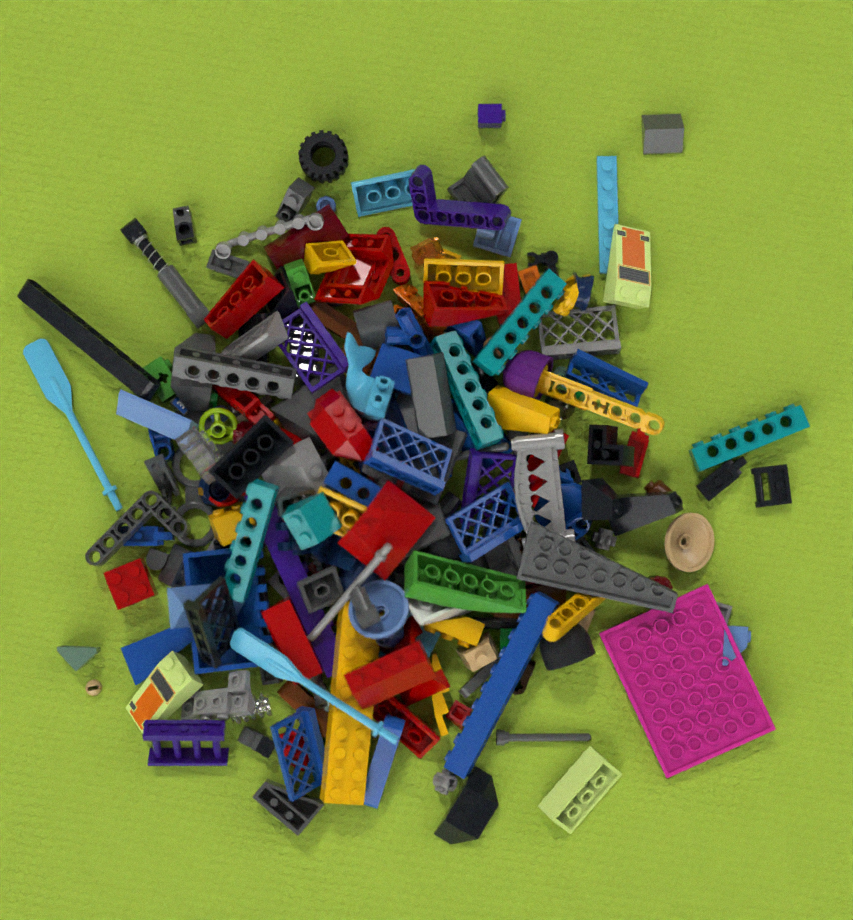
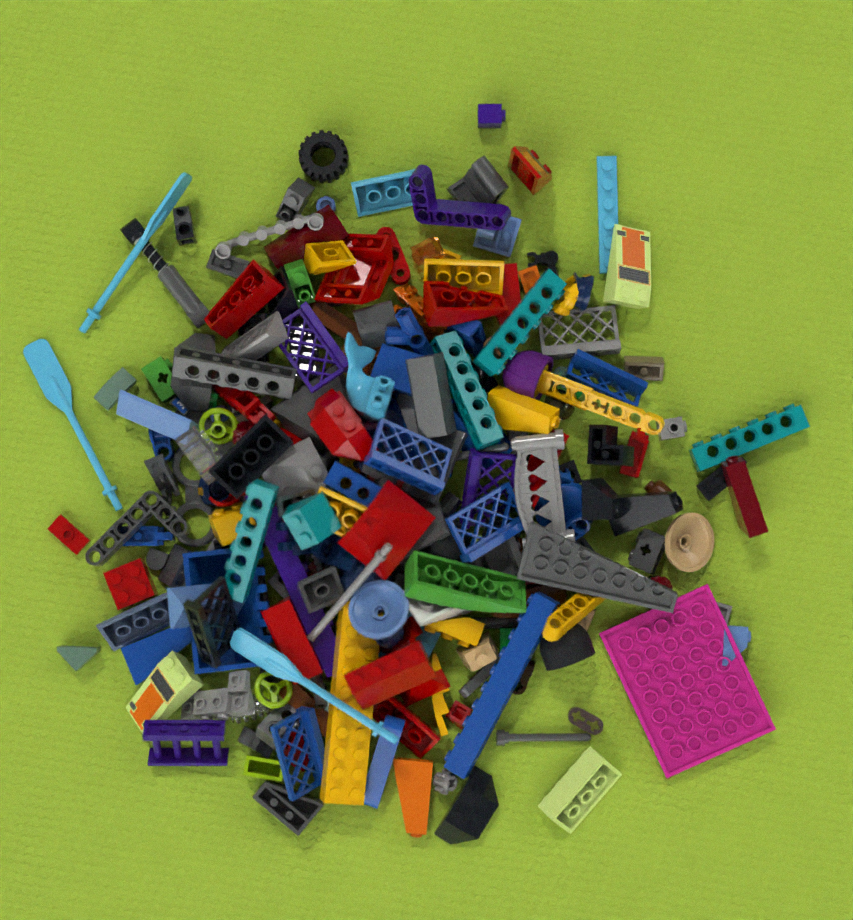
black beam [17,279,161,401] -> none
tan hinge [85,679,102,696] -> none
dark grey piece [348,586,381,629] -> none
light grey gear [592,528,617,550] -> none
dark grey slope [641,114,684,154] -> none
black plate [751,464,792,508] -> none
none -> red plate [47,514,91,555]
none -> medium azure piece [79,172,192,334]
none -> sand green slope [94,367,137,411]
none -> sand blue slope [96,592,170,651]
none -> lime brick [243,755,284,782]
none -> lime piece [254,671,293,709]
none -> flat silver brick [256,699,300,749]
none -> orange slope [393,756,433,837]
none -> red slope [508,146,552,196]
none -> beam [567,707,603,735]
none -> dark tan slope [623,356,664,381]
none -> dark grey brick [628,528,665,576]
none -> light grey brick [656,416,687,441]
none -> dark red slope [721,456,768,538]

